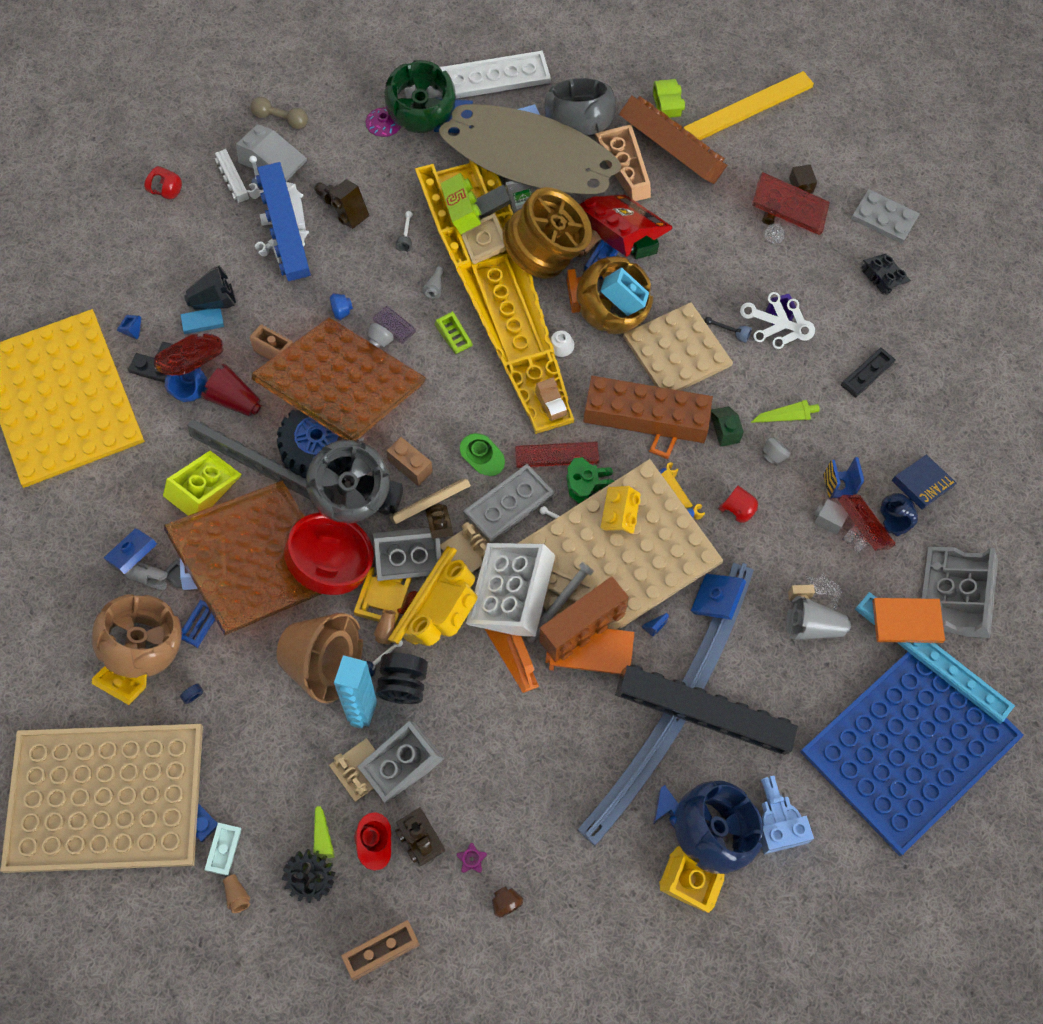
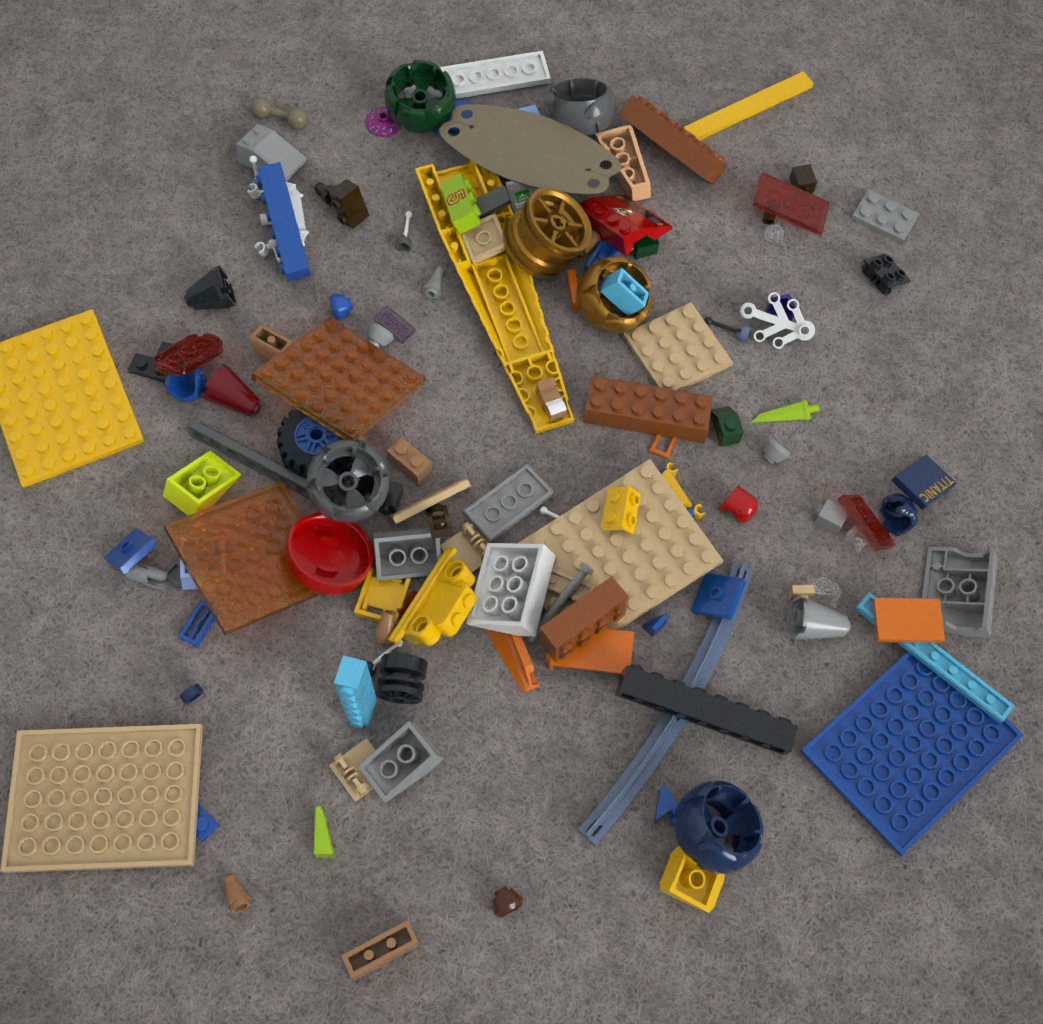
medium nougat wheel [91,594,182,678] -> none
yellow bracket [92,666,147,705] -> none
blue slope [117,315,141,339] -> none
red helmet [144,166,182,199] -> none
dark azure tile [180,309,224,334] -> none
light aqua plate [204,823,242,876] -> none
white piece [214,149,249,203] -> none
medium nougat cone [277,613,363,703] -> none
black gear [282,849,335,903] -> none
red piece [354,812,391,871] -> none
dark brown brick [395,807,445,866] -> none
lime slope [434,311,473,355] -> none
magenta plate [456,843,487,873] -> none
bright green piece [460,433,505,476] -> none
clear red tile [515,441,599,468] -> none
white cone [550,331,574,357] -> none
green hinge [566,457,614,504] -> none
lime brick [652,79,685,118] -> none
light blue brick [760,776,814,854] -> none
blue piece [823,457,864,499] -> none
black tile [841,347,896,398] -> none

